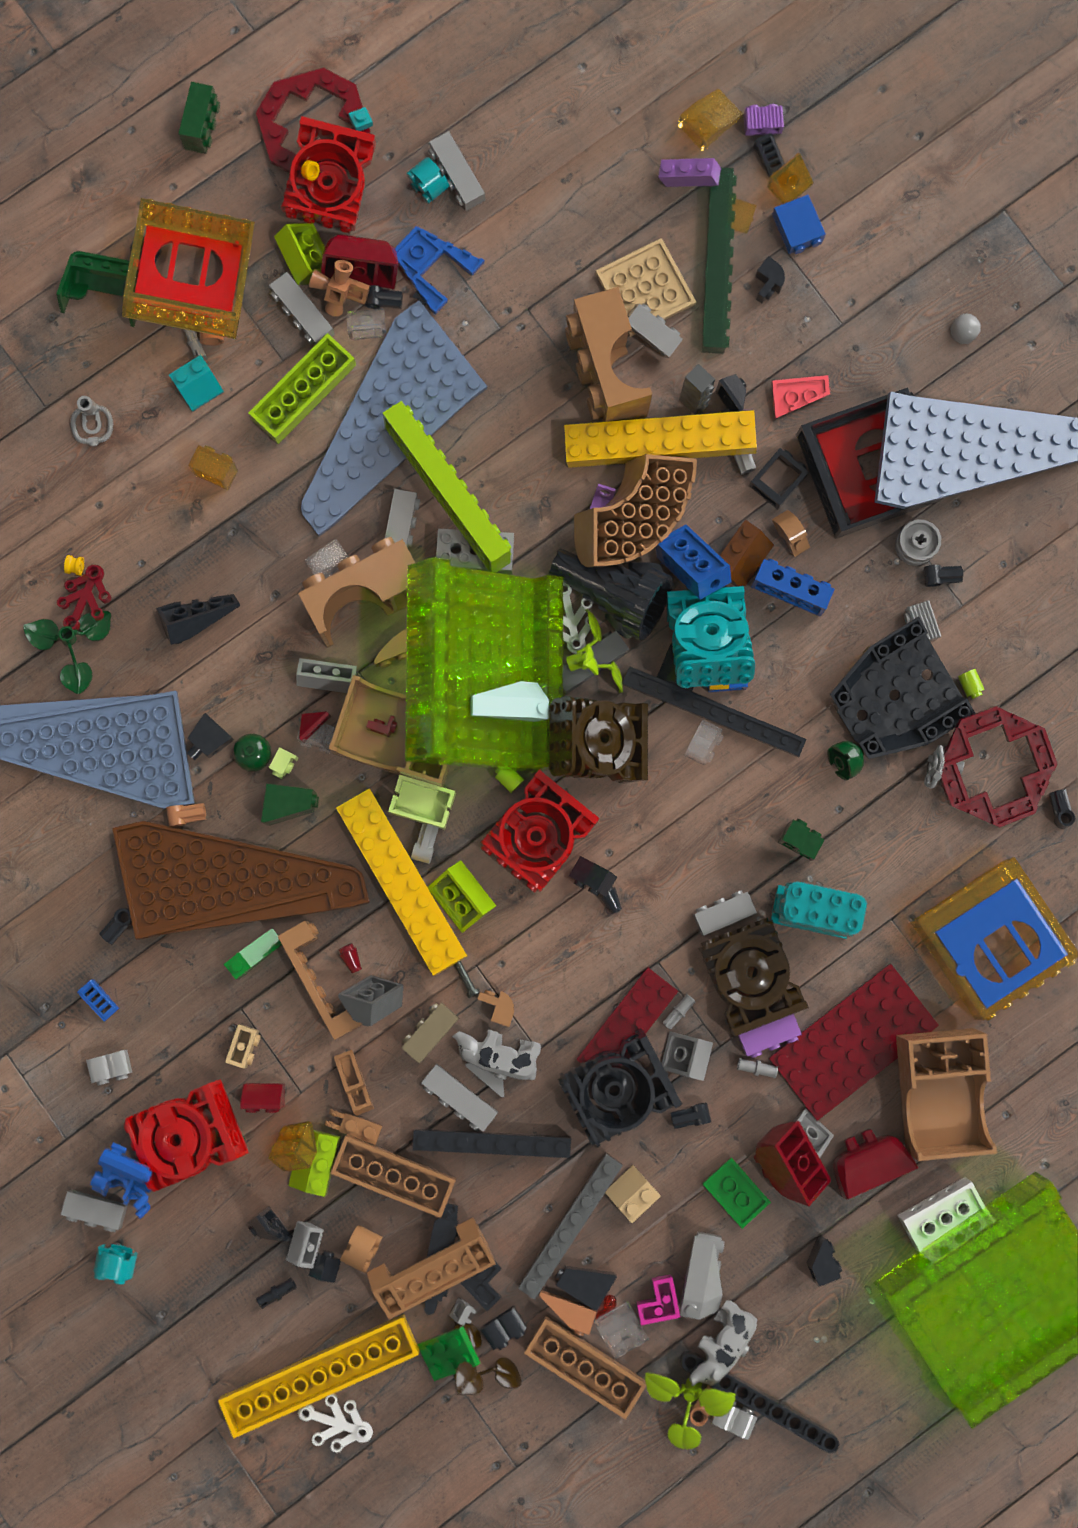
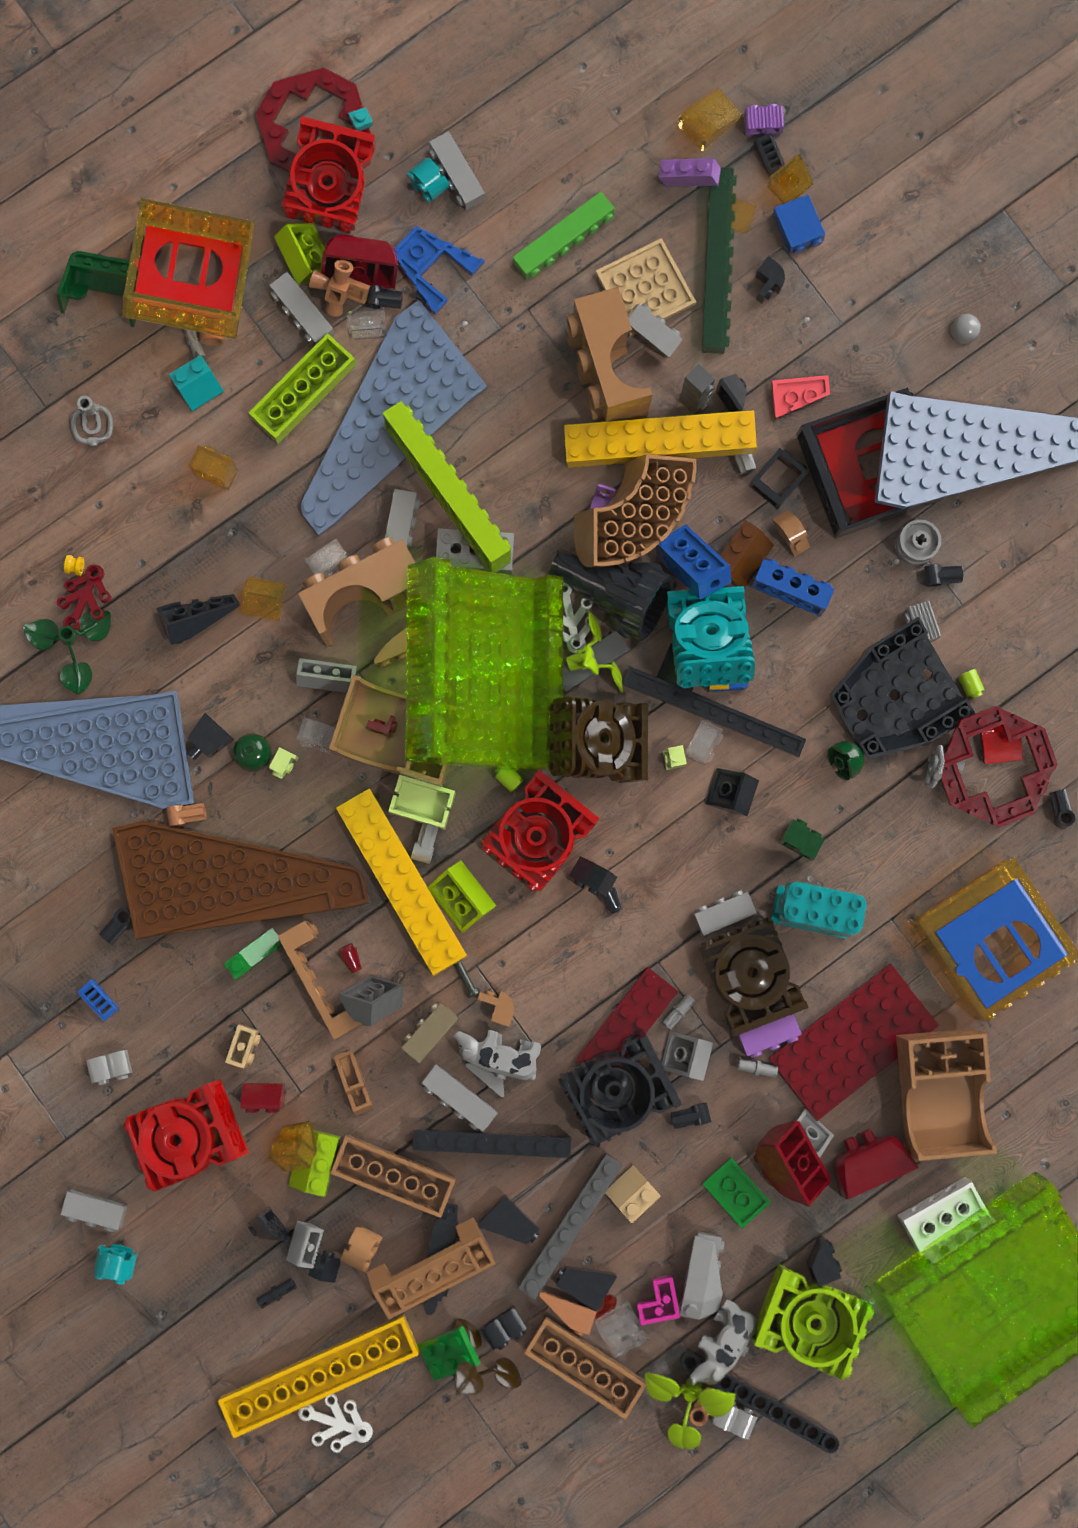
blue piece [90,1142,152,1219] -> none
dark green brick [178,81,220,154] -> none
dark green slope [261,784,319,826] -> none
dark red slope [299,711,331,743] -> none
yellow tile [301,160,320,181] -> none
medium nougat hinge [325,1109,382,1145] -> none
light grey tile [449,1298,476,1325] -> none
black plate [460,1261,502,1311] -> none
light aqua wedge [471,681,549,722] -> none
none -> clear yellow slope [242,577,287,621]
none -> black slope [478,1194,539,1244]
none -> bright green brick [513,192,615,281]
none -> yellowish green brick [662,745,687,770]
none -> black slope [705,768,759,817]
none -> lime brick [750,1264,874,1381]
none -> red slope [980,725,1023,764]

